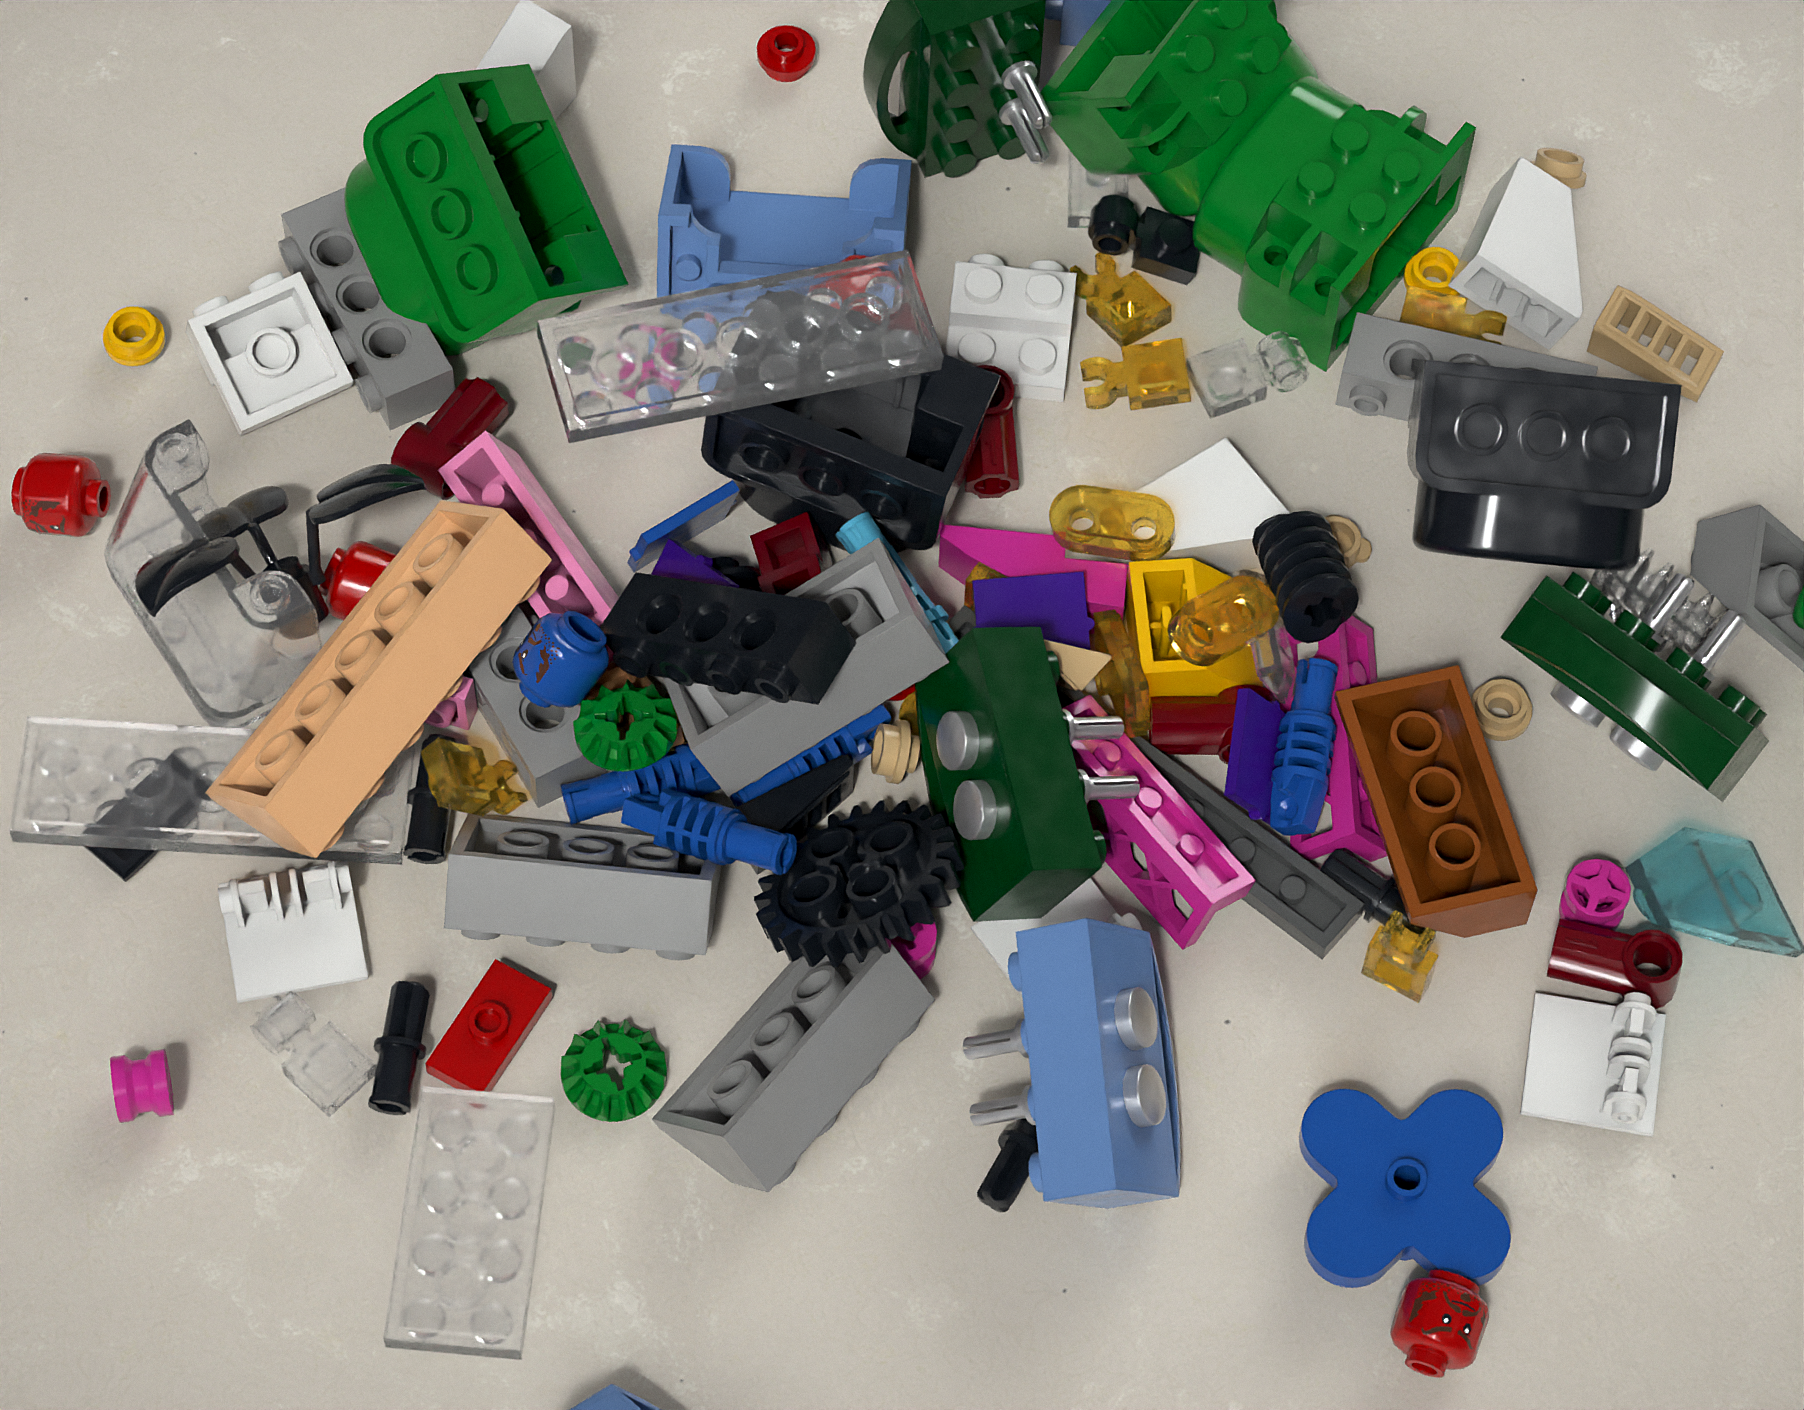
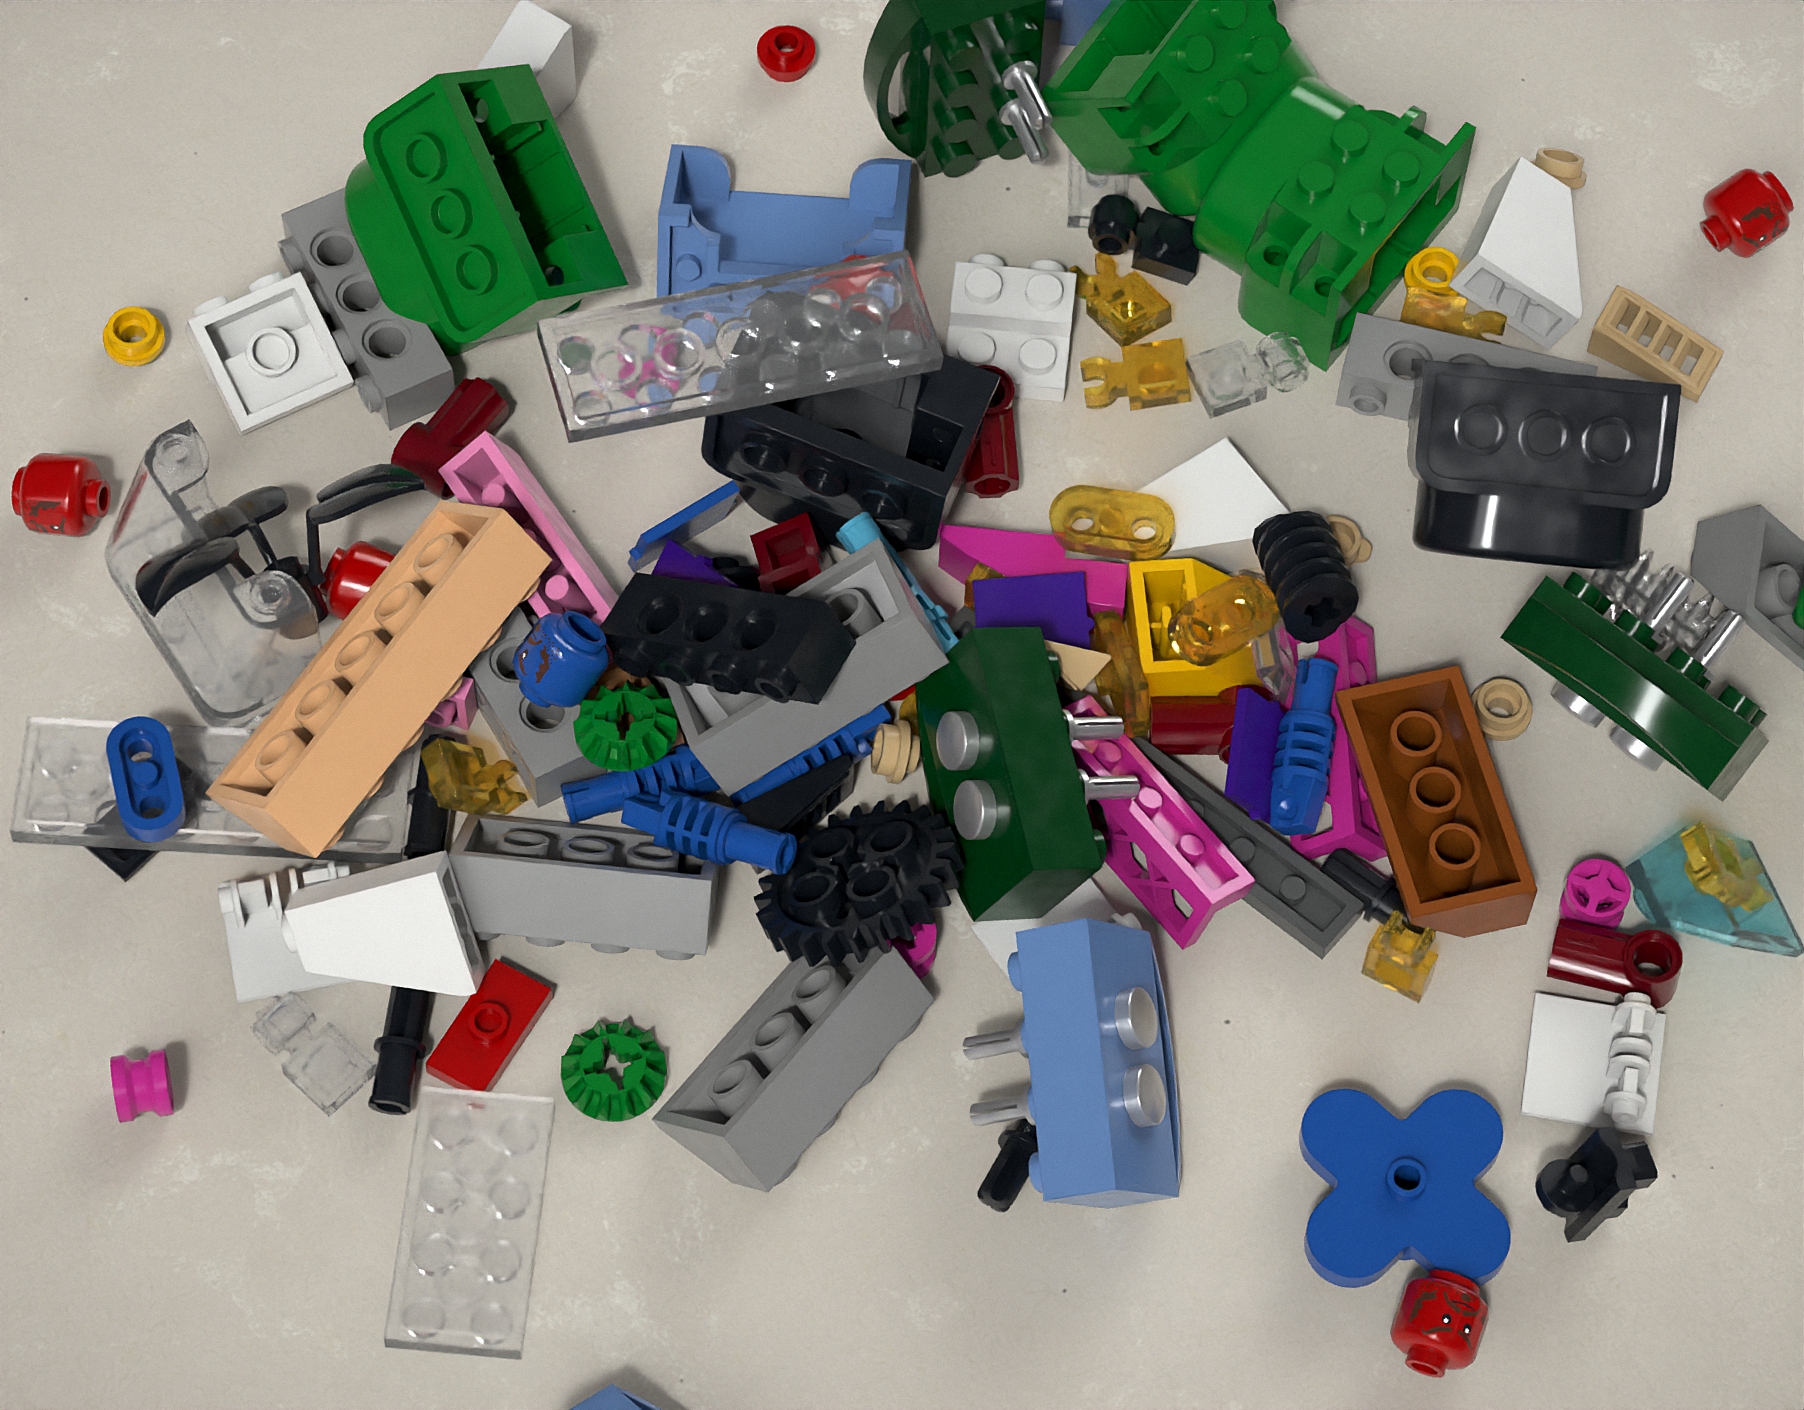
none -> blue plate [106,716,186,842]
none -> white slope [281,850,486,997]
none -> black hips [1535,1127,1658,1243]
none -> clear yellow plate [1680,821,1774,913]
none -> red head [1700,168,1794,258]

